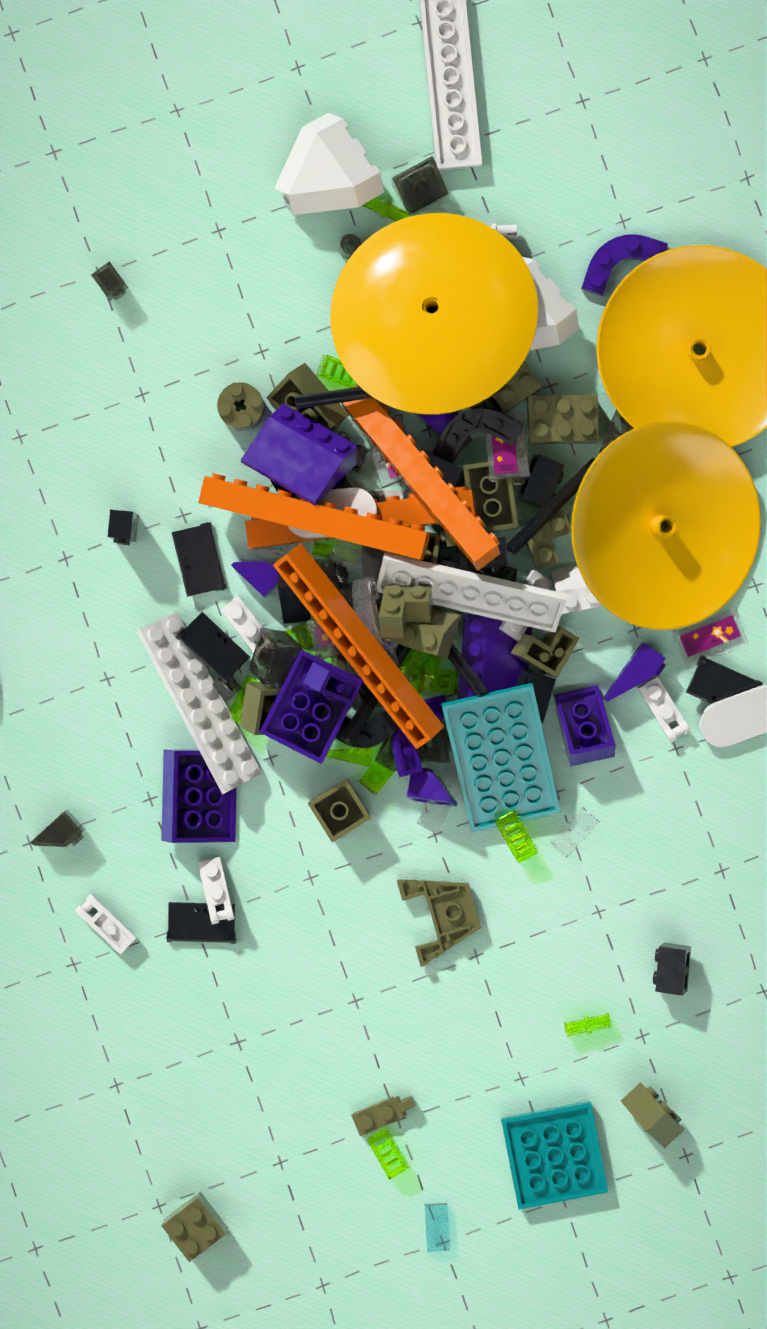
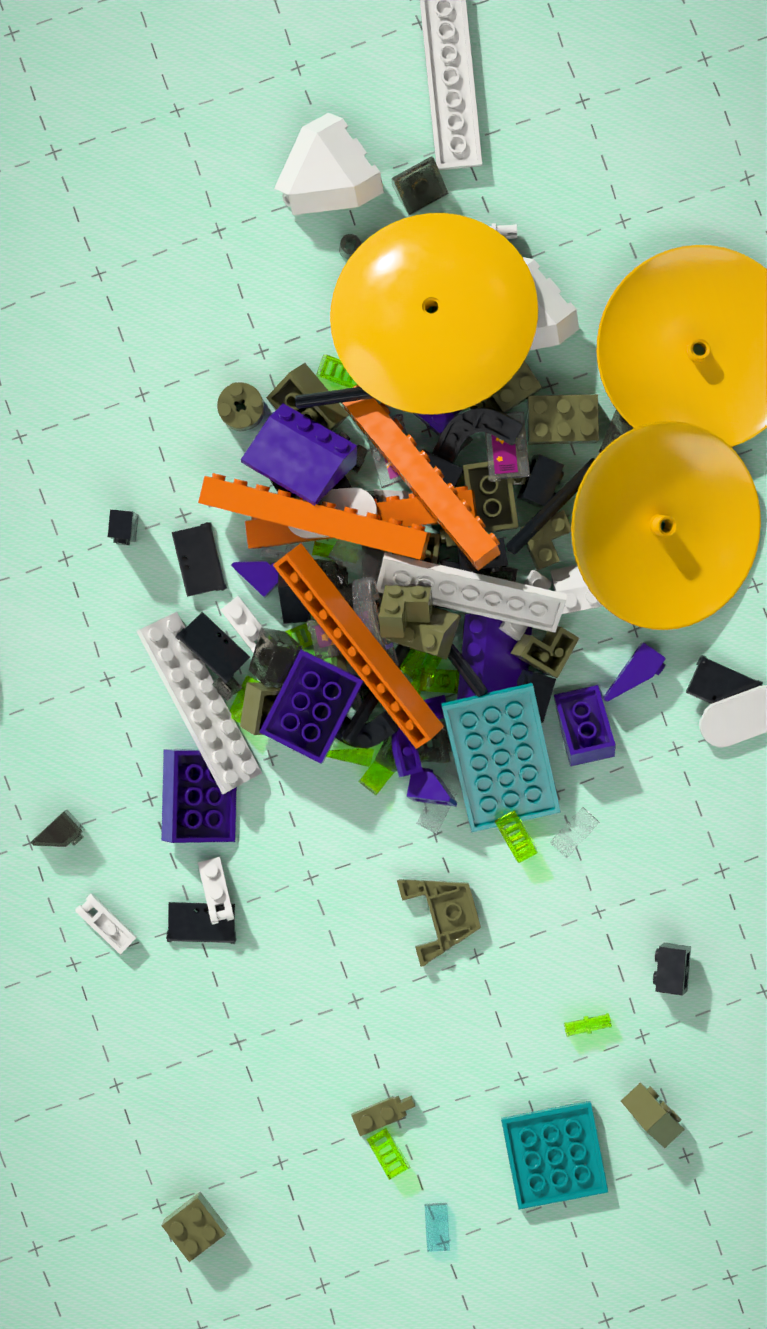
clear smoke brick [91,261,128,301] -> none
dark purple slope [303,662,362,705] -> none
olive brick [308,778,371,842] -> none
clear neon green pin [363,197,410,222] -> none
dark purple plate [581,234,668,296] -> none
white plate [638,677,691,743] -> none
door [671,607,749,670] -> none

